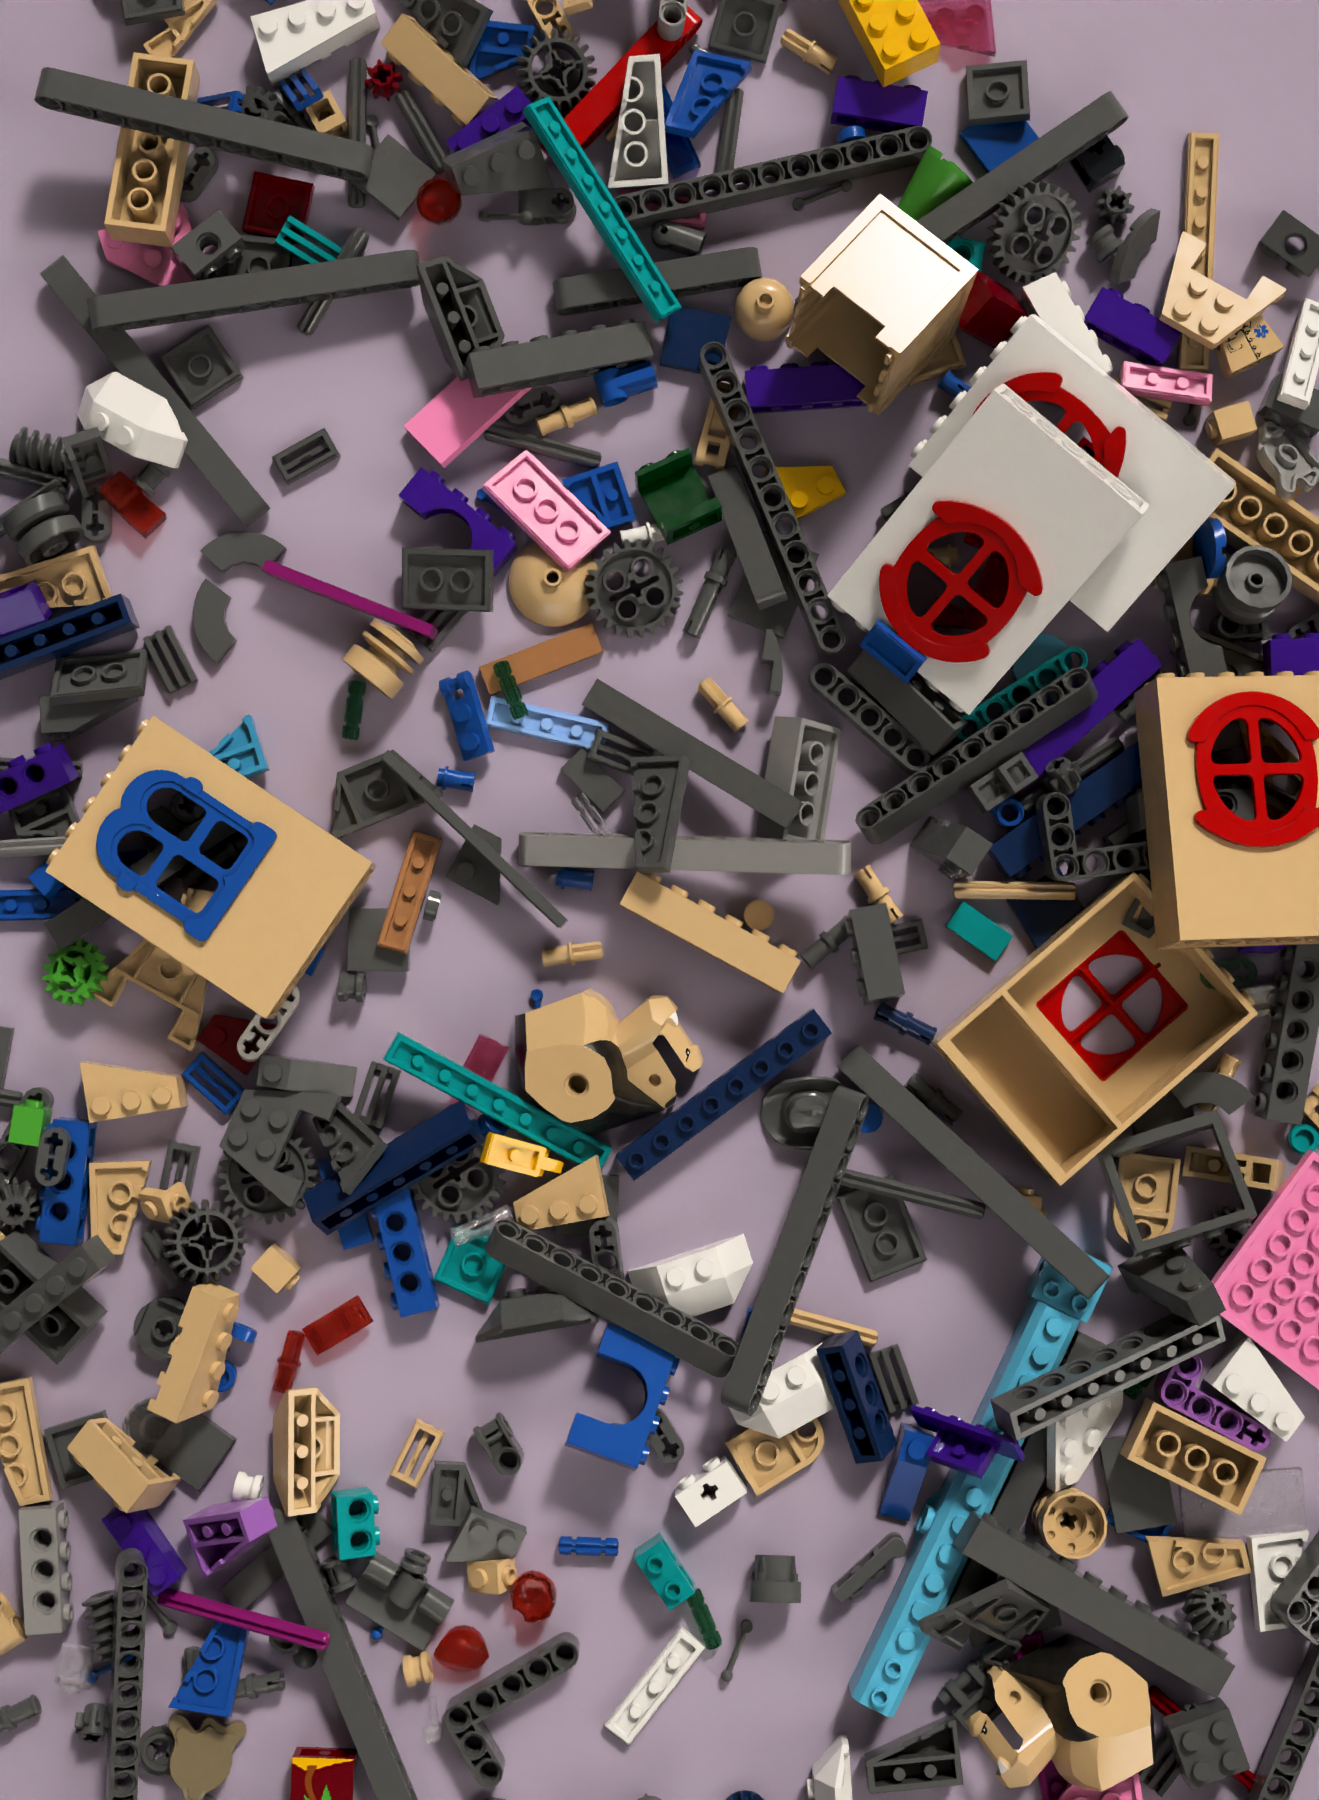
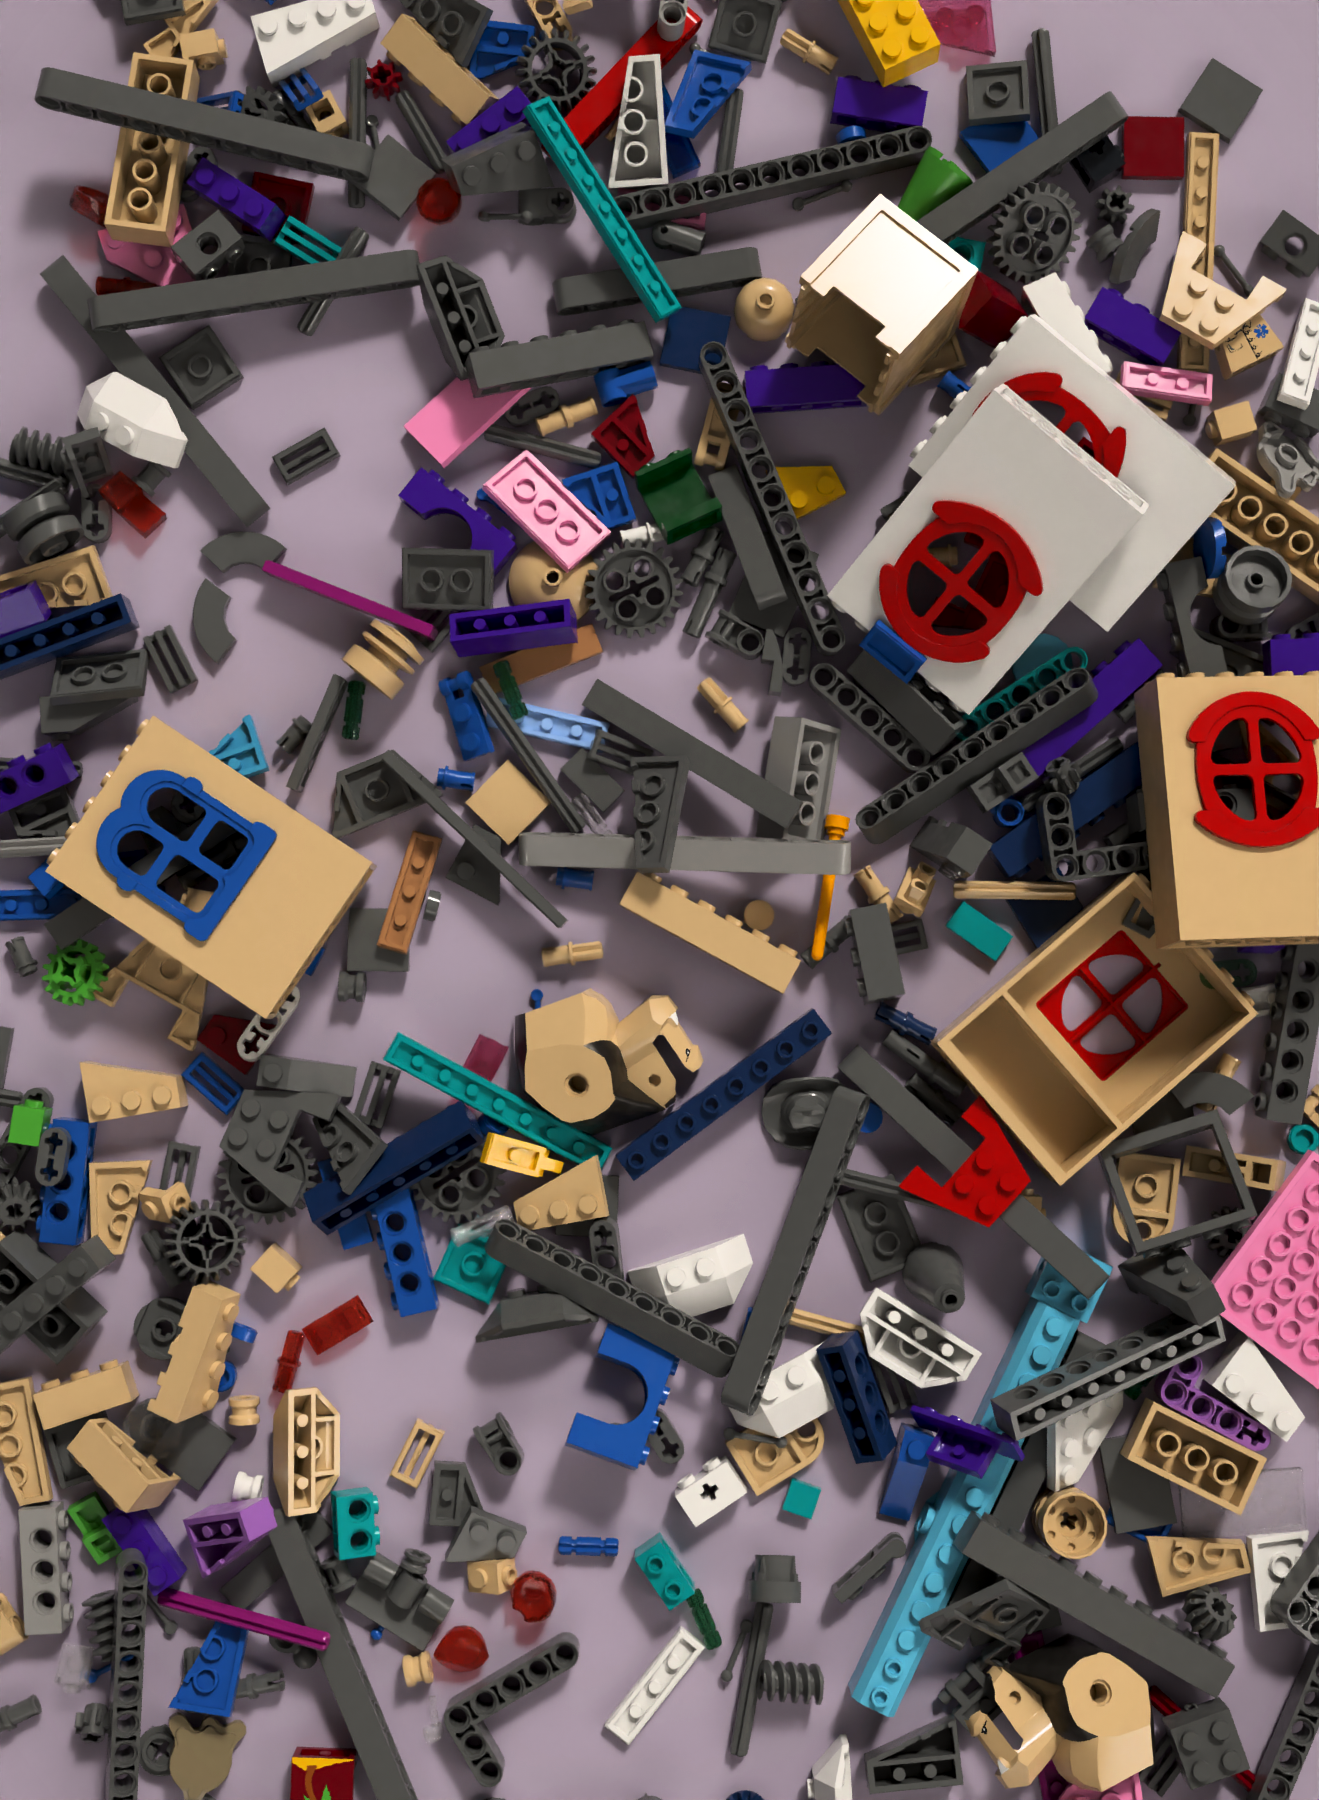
none -> dark grey pin [5,936,38,977]
none -> tan brick [33,1359,139,1430]
none -> bright green slope [67,1491,123,1565]
none -> clear red piece [69,185,109,228]
none -> clear red axle [96,276,157,295]
none -> tan brick [178,28,228,70]
none -> dark purple brick [186,157,287,242]
none -> tan wheel [229,1395,260,1426]
none -> dark grey pin [276,715,312,755]
none -> dark grey tile [286,674,348,793]
none -> dark purple brick [449,599,578,658]
none -> tan tile [465,760,551,846]
none -> dark grey axle [471,678,586,833]
none -> dark red wing [591,394,655,479]
none -> dark grey pin [680,525,725,587]
none -> dark grey piece [705,609,764,660]
none -> dark grey hinge [724,1427,787,1448]
none -> dark grey axle [730,1602,773,1757]
none -> dark grey piece [756,1660,824,1705]
none -> dark grey beam [782,627,812,687]
none -> teal tile [782,1478,821,1519]
none -> light orange piece [811,814,850,961]
none -> white wedge [859,1287,982,1389]
none -> dark grey pin [882,1029,967,1098]
none -> tan hips [893,861,936,918]
none -> red wing [899,1096,1031,1228]
none -> dark grey cone [902,1242,965,1313]
none -> dark grey axle [1031,28,1063,176]
none -> dark red tile [1121,116,1184,180]
none -> dark grey tile [1178,58,1263,143]
none -> dark grey hinge [1214,245,1254,297]

